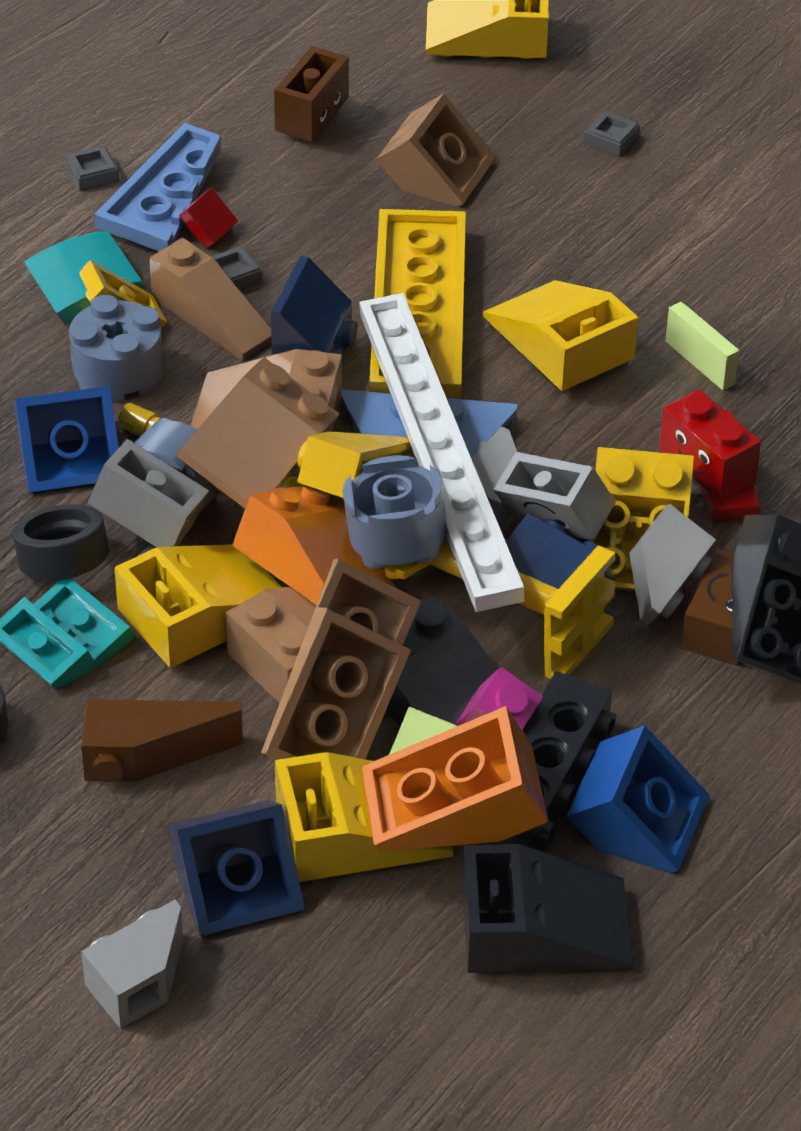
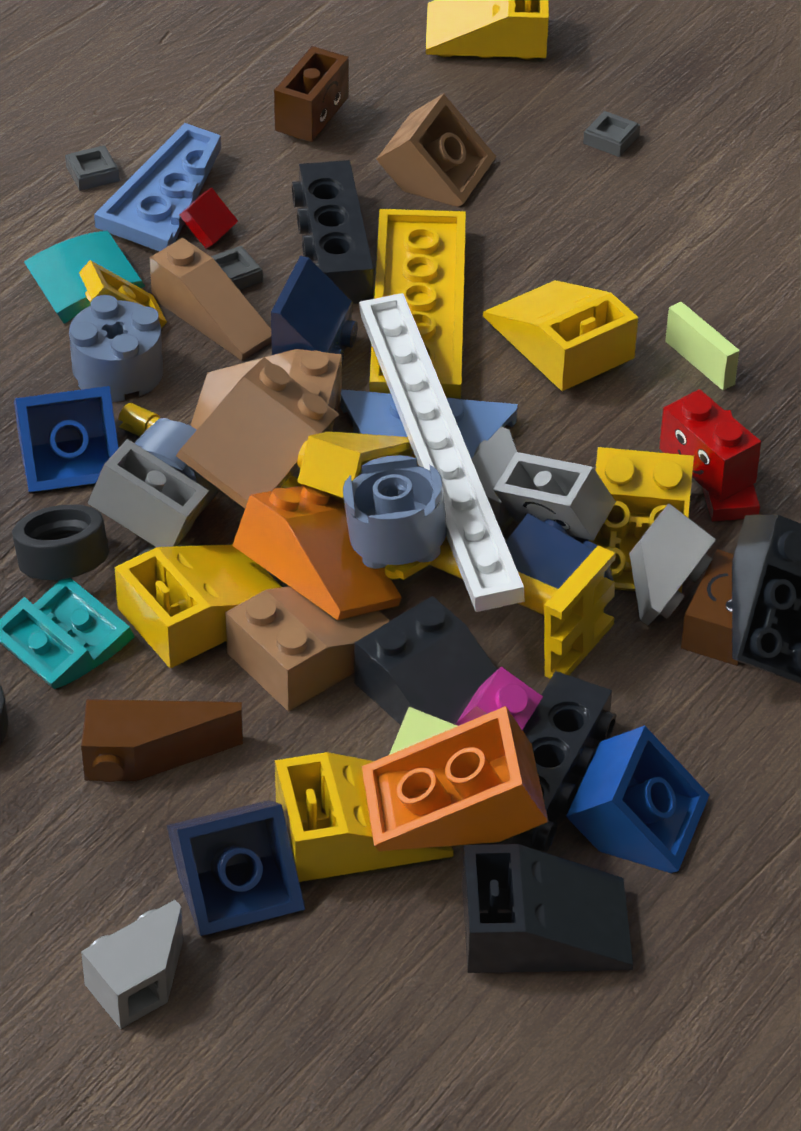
medium nougat slope [261,559,421,761] -> none
none -> black brick [292,160,373,304]

